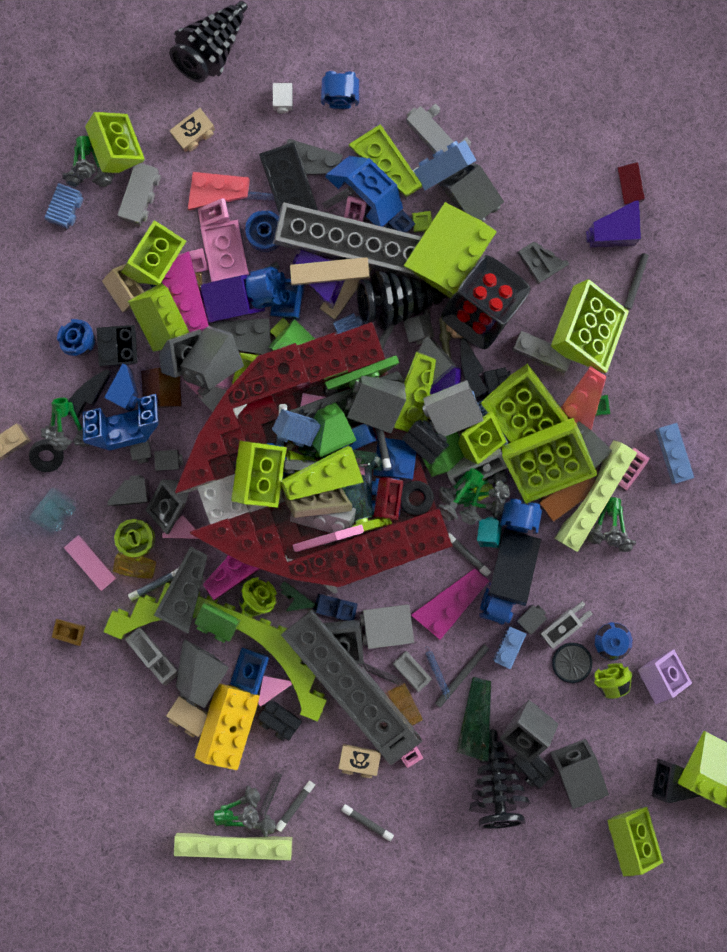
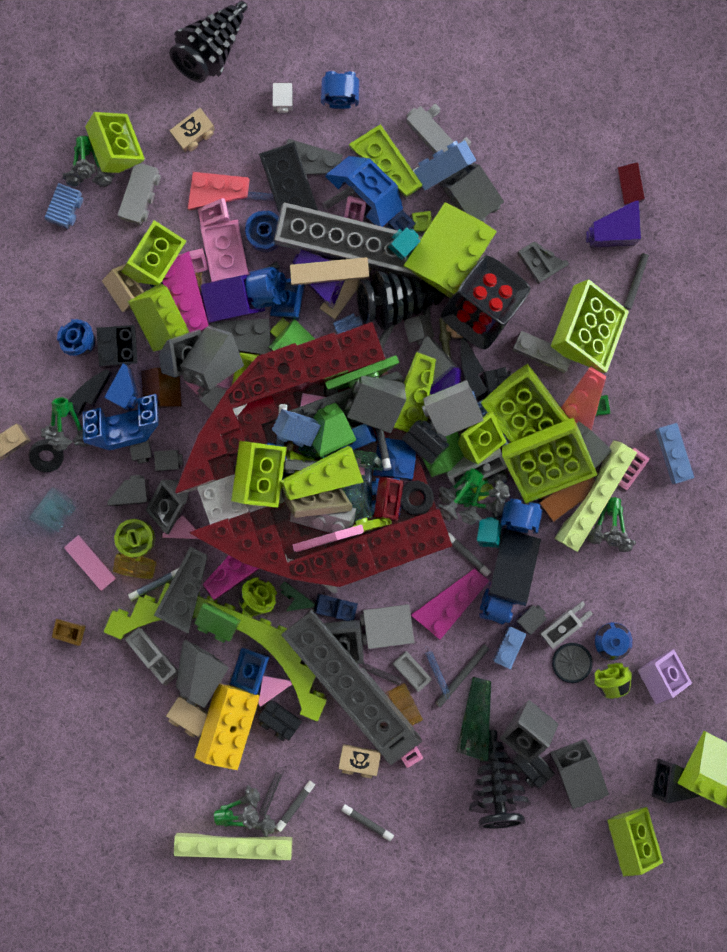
none -> teal brick [388,228,420,260]

